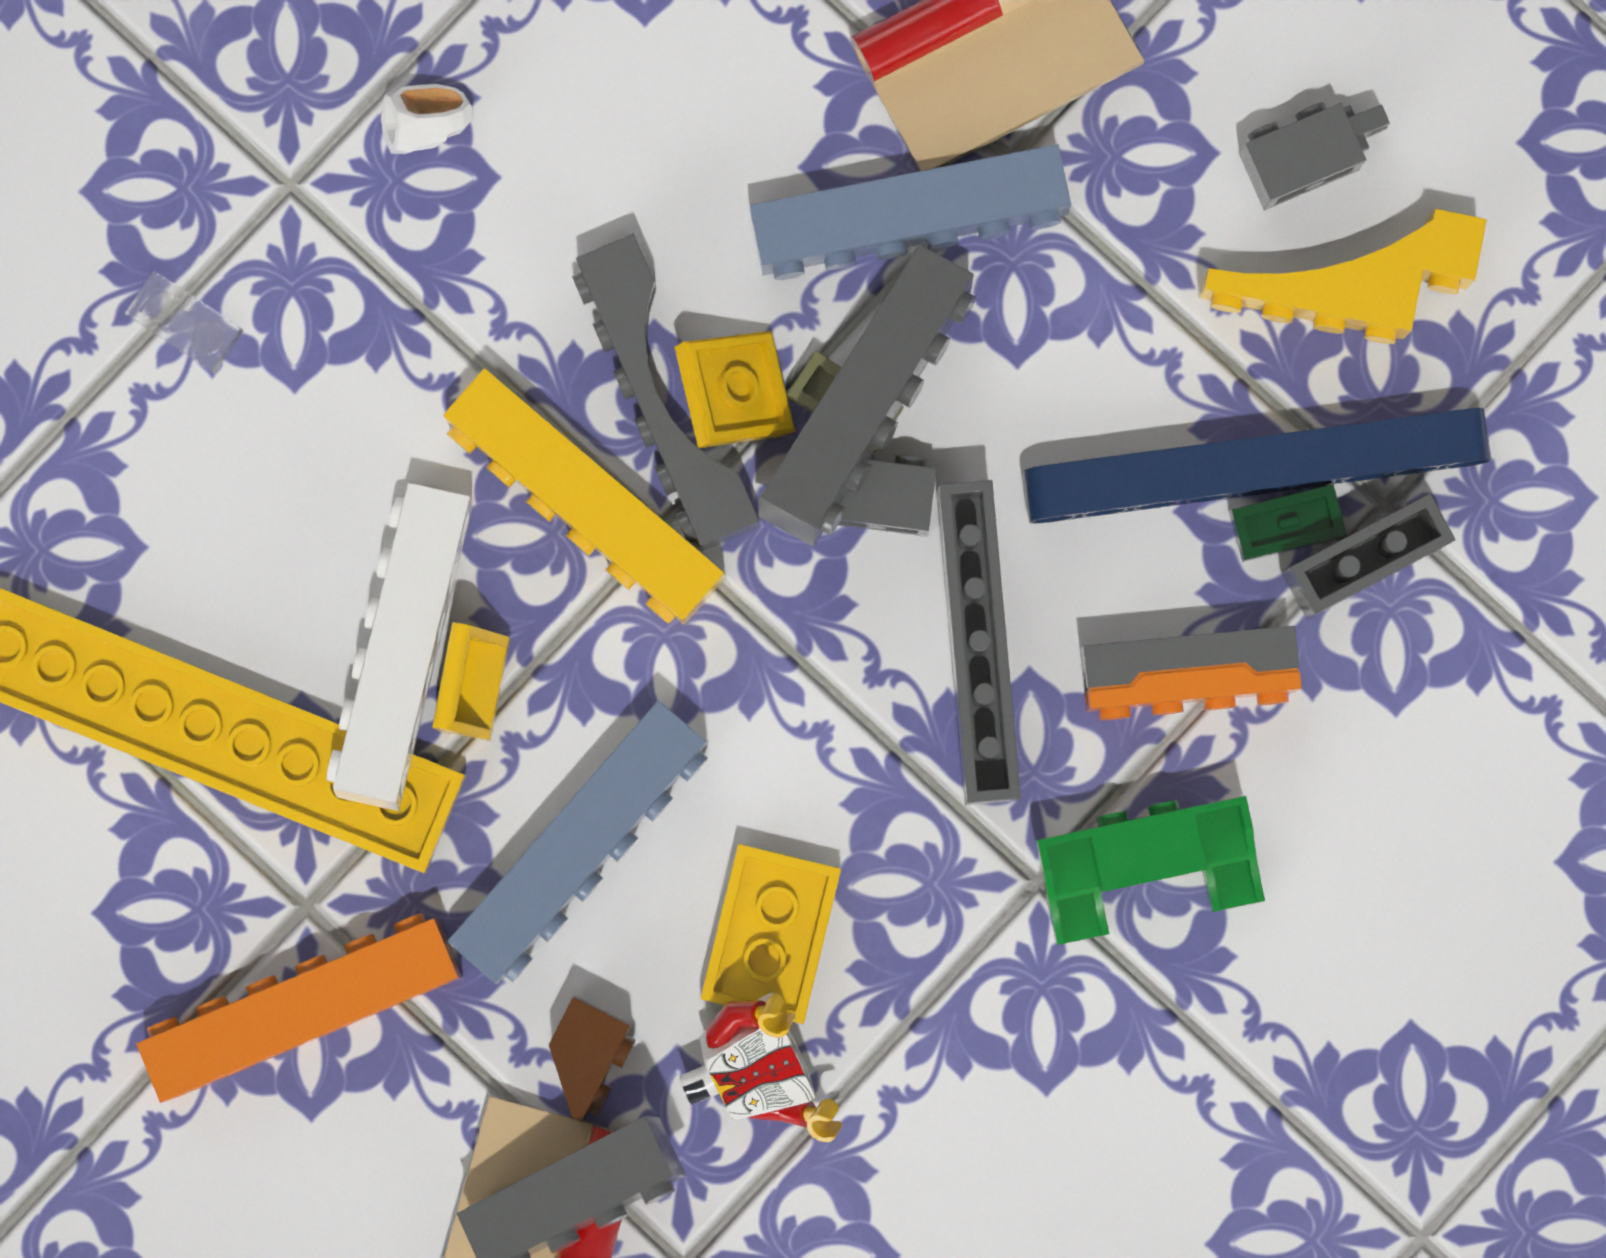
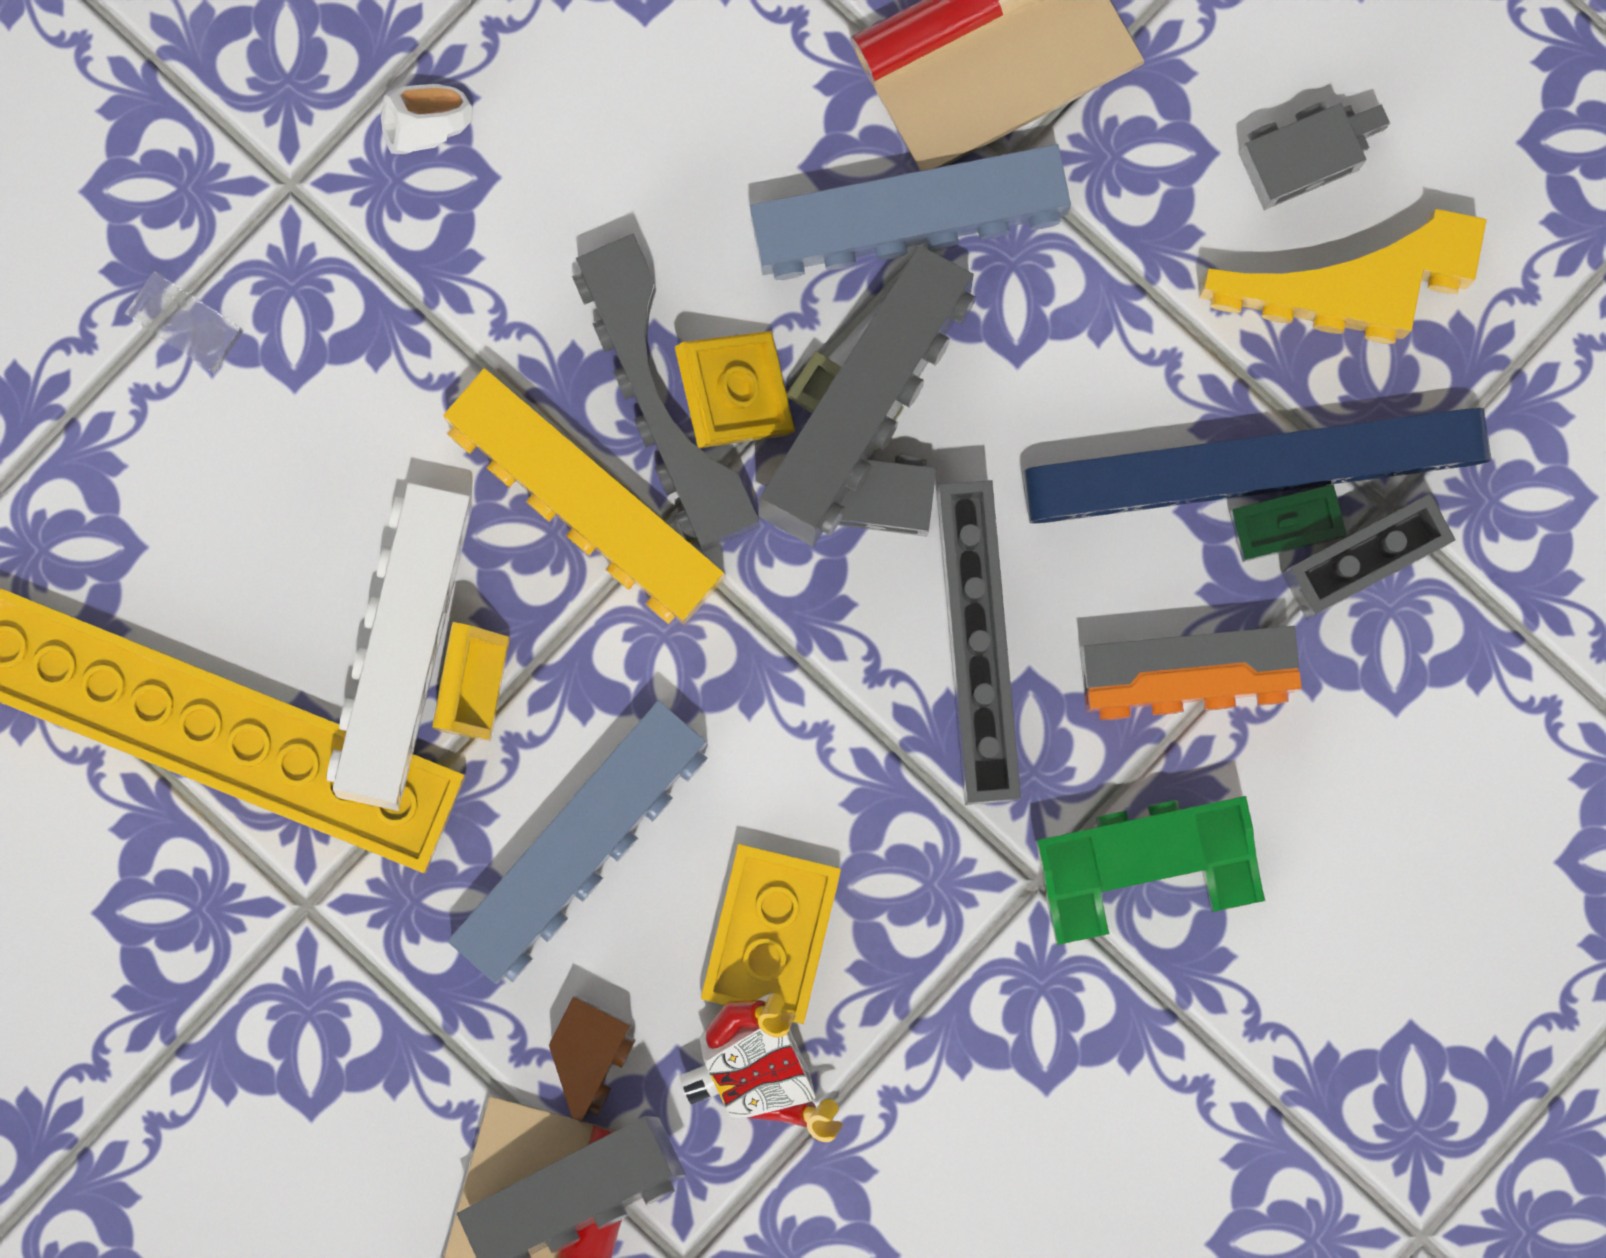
orange brick [136,913,463,1103] -> none

